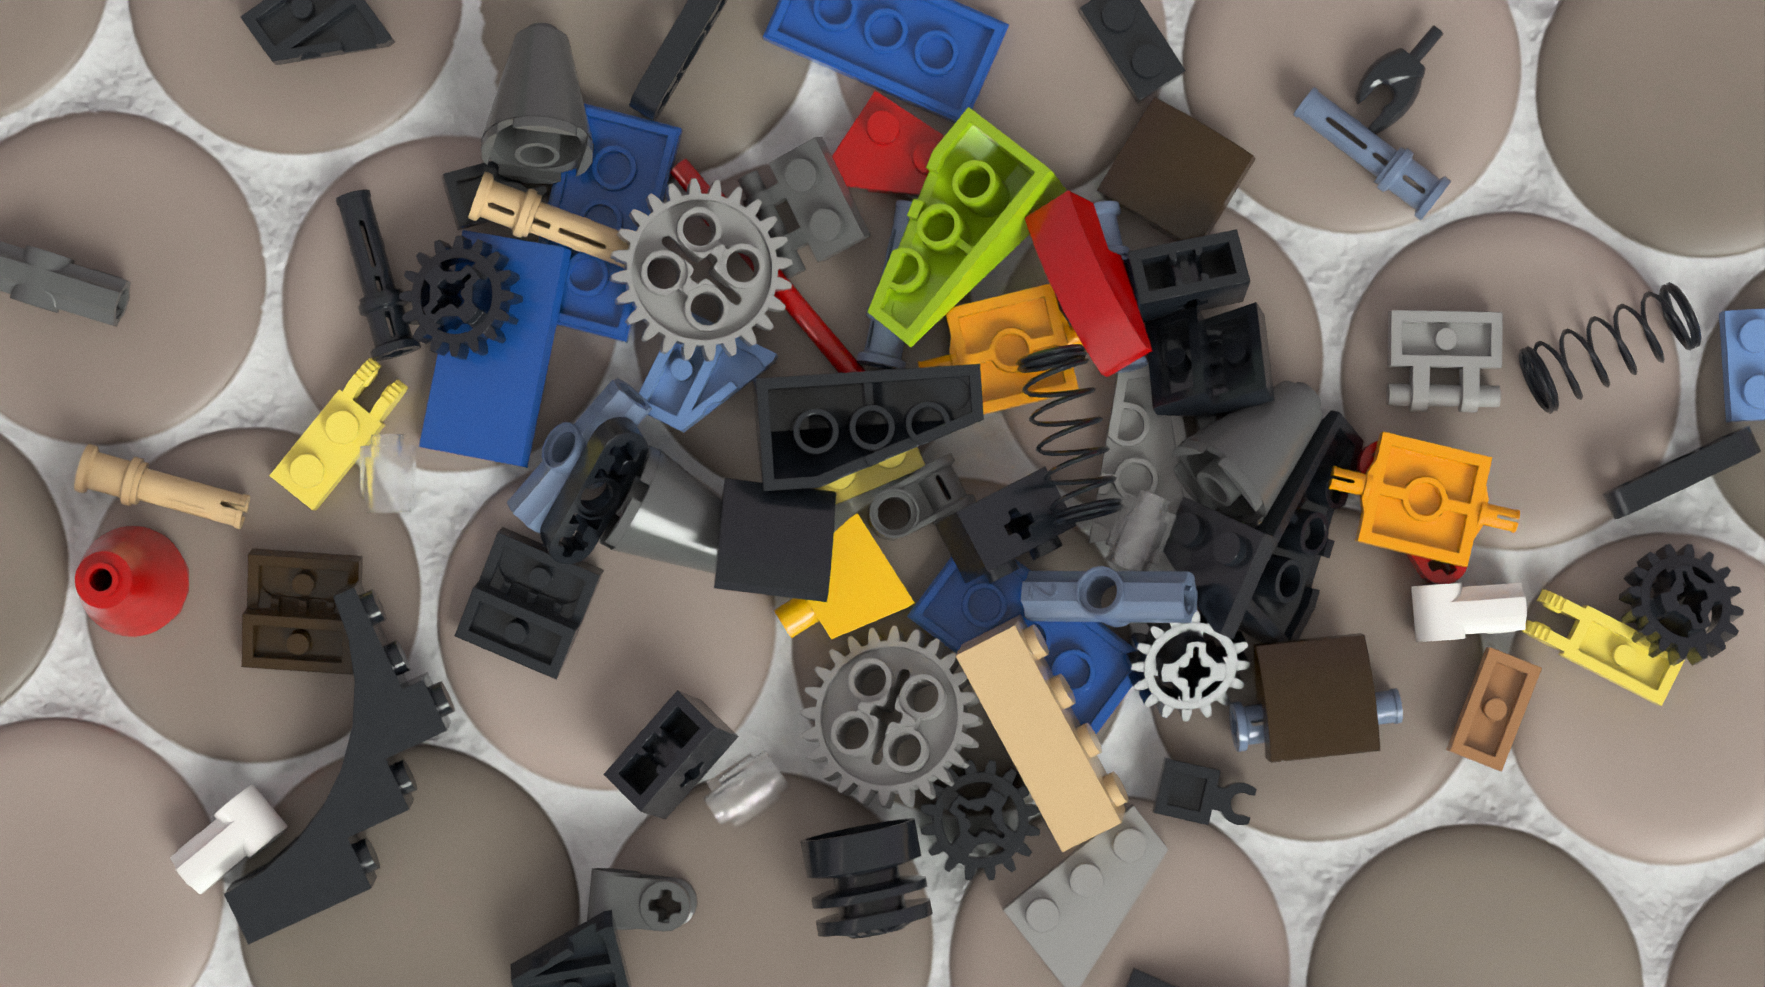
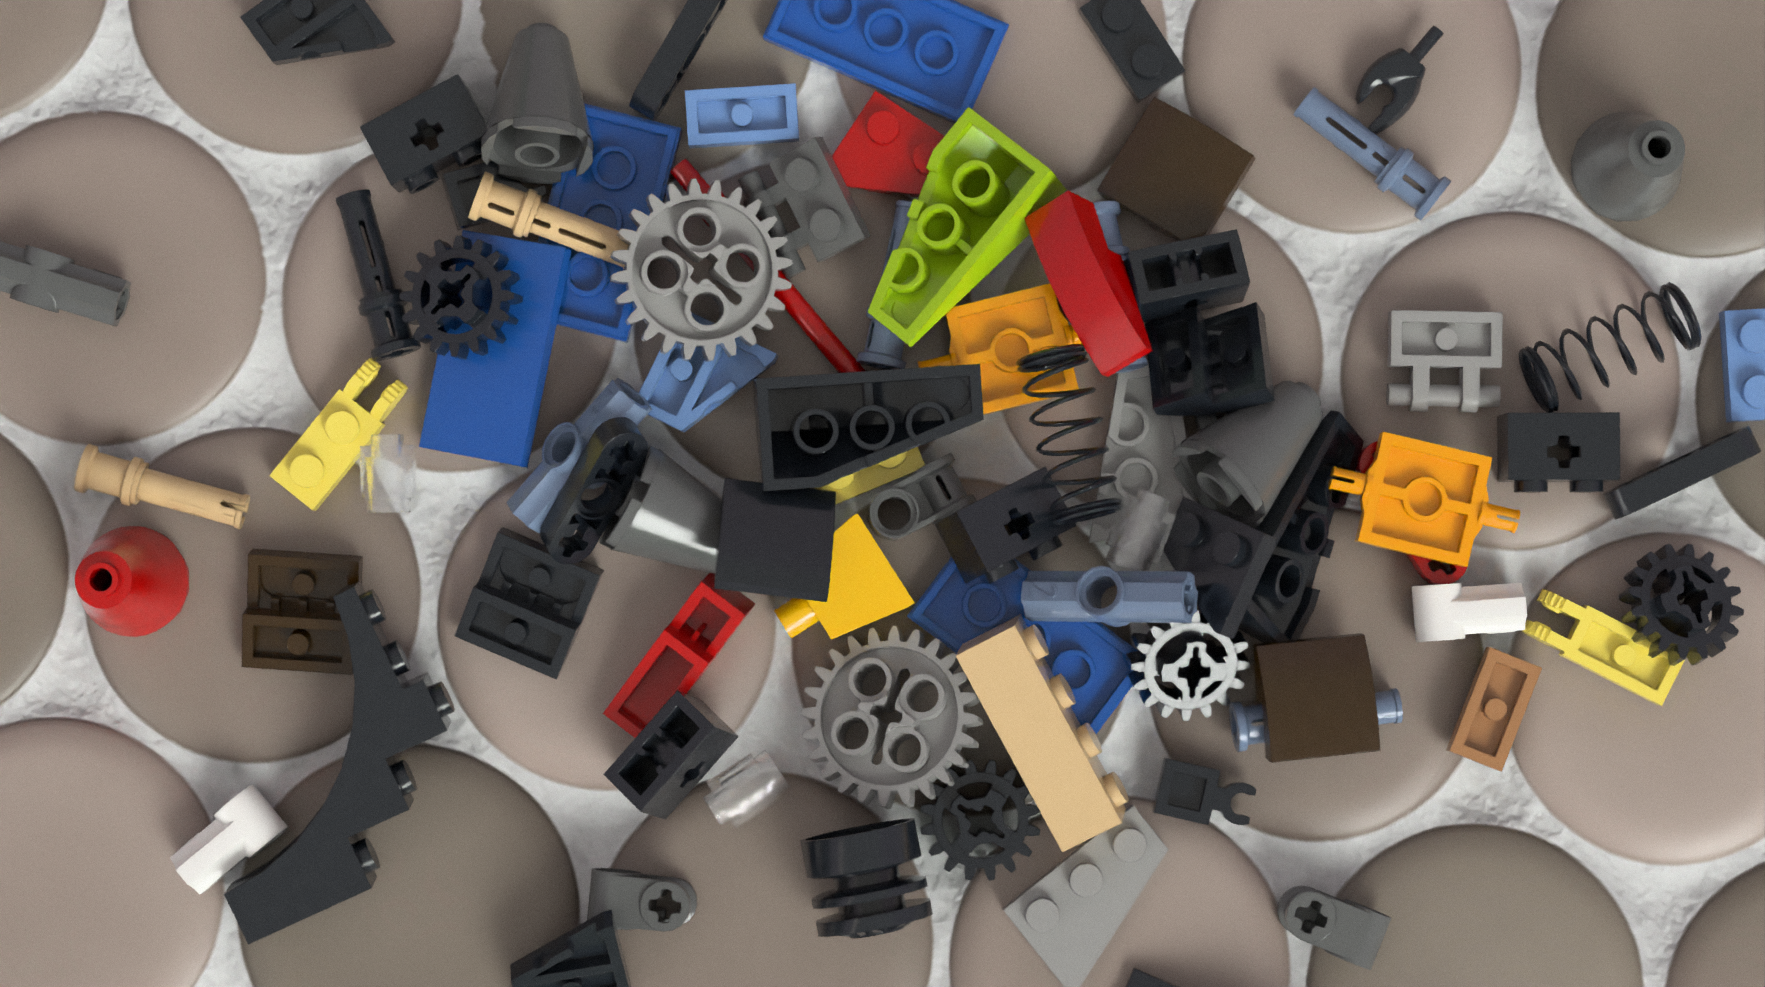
none -> black brick [360,74,486,194]
none -> red slope [602,573,756,738]
none -> medium blue plate [685,83,800,149]
none -> dark grey piece [1277,885,1391,970]
none -> black brick [1497,412,1620,493]
none -> dark grey cone [1571,111,1685,222]

